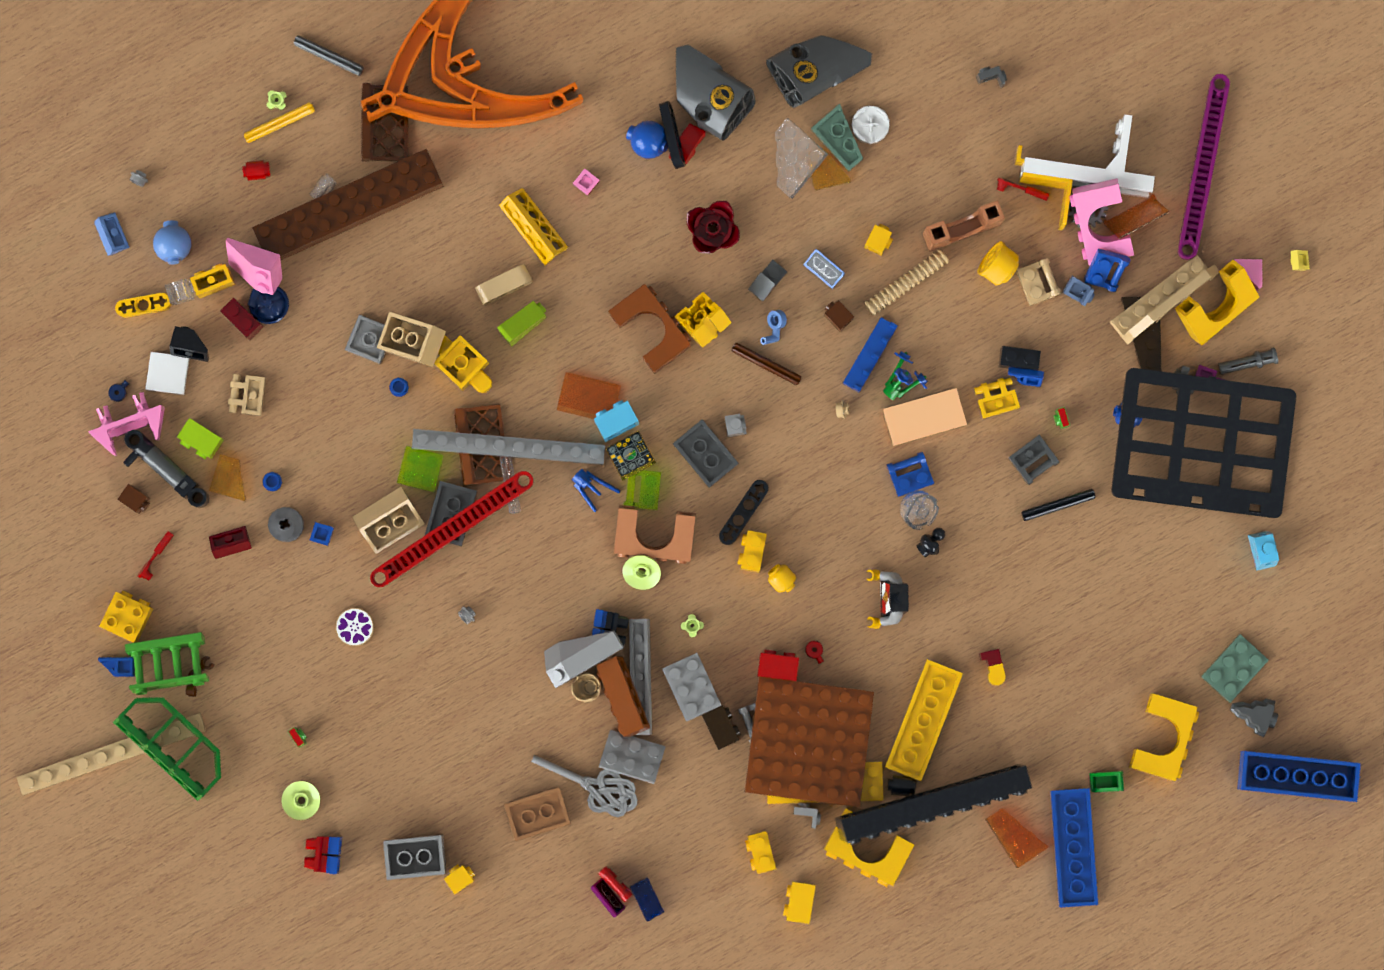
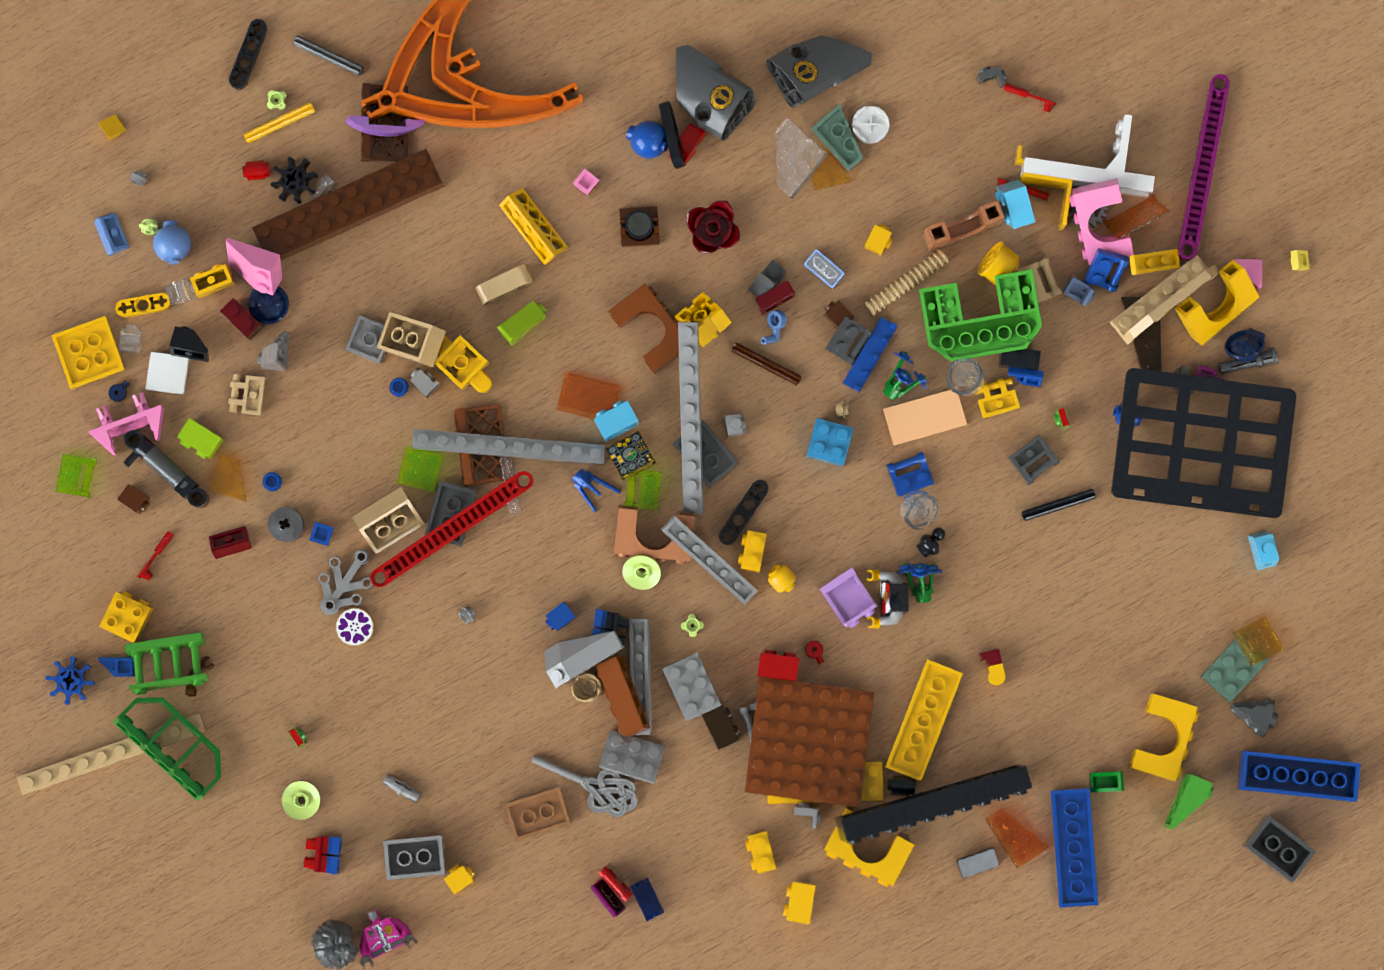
none -> blue gear [46,657,96,705]
none -> yellow plate [51,316,125,390]
none -> clear neon green plate [55,454,97,498]
none -> yellow slope [98,114,126,141]
none -> clear brick [119,325,143,354]
none -> yellowish green plate [139,219,159,235]
none -> black beam [229,19,268,90]
none -> light grey wedge [258,331,290,372]
none -> black gear [271,156,319,204]
none -> dark grey hair [311,919,358,970]
none -> light grey plant [318,549,373,615]
none -> medium lavender slope [346,115,425,136]
none -> torso [360,910,418,969]
none -> light grey pin [382,773,422,803]
none -> light grey brick [410,368,440,398]
none -> blue brick [545,602,576,631]
none -> piece [619,206,660,247]
none -> light grey plate [661,515,758,605]
none -> light grey plate [678,322,704,514]
none -> dark red slope [755,281,795,315]
none -> dark azure brick [806,418,854,467]
none -> lavender panel [819,568,877,629]
none -> dark grey plate [825,316,873,365]
none -> plant [896,563,942,603]
none -> bright green slope [919,269,1042,362]
none -> clear cylinder [946,357,986,396]
none -> slope [956,847,999,878]
none -> medium azure brick [995,179,1035,229]
none -> red piece [1004,83,1056,112]
none -> yellow plate [1129,249,1180,275]
none -> bright green slope [1164,774,1214,830]
none -> dark blue piece [1224,328,1265,362]
none -> clear yellow tile [1233,616,1284,667]
none -> dark grey brick [1243,815,1316,883]

